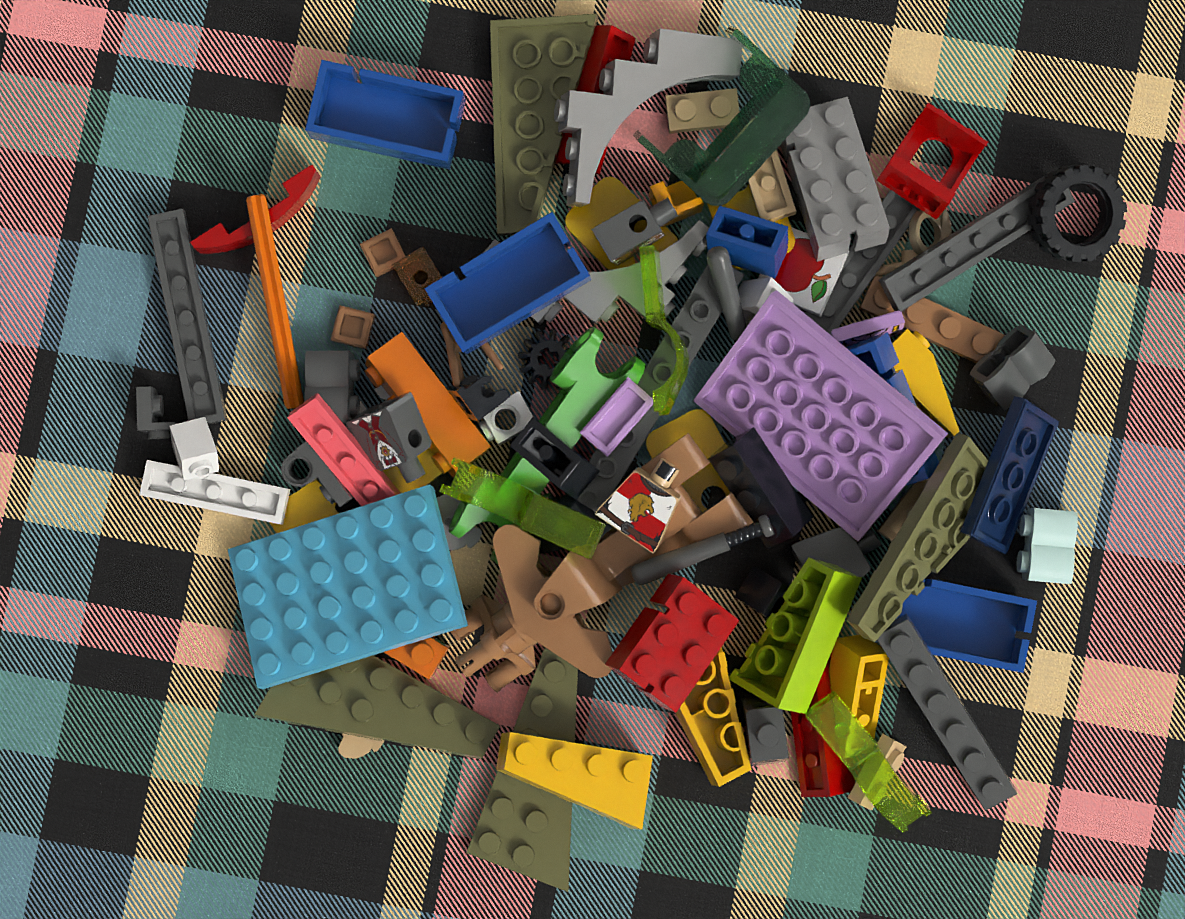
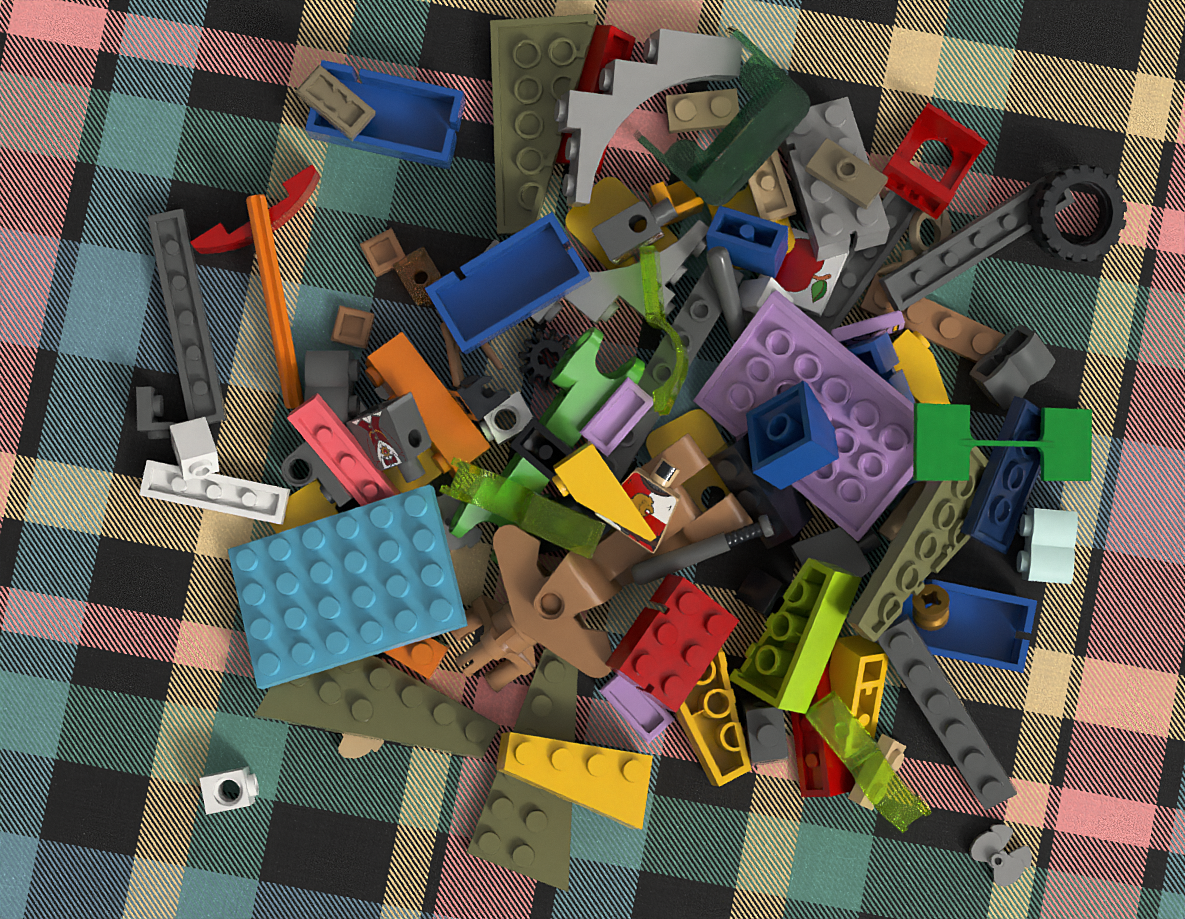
none -> white brick [199,766,259,815]
none -> dark tan plate [295,64,376,141]
none -> yellow slope [552,441,657,542]
none -> lavender tile [599,674,675,744]
none -> blue slope [746,381,839,490]
none -> dark tan plate [805,138,888,210]
none -> pearl gold wheel [912,584,950,631]
none -> green hinge [913,403,1092,481]
none -> light grey piece [969,824,1032,887]

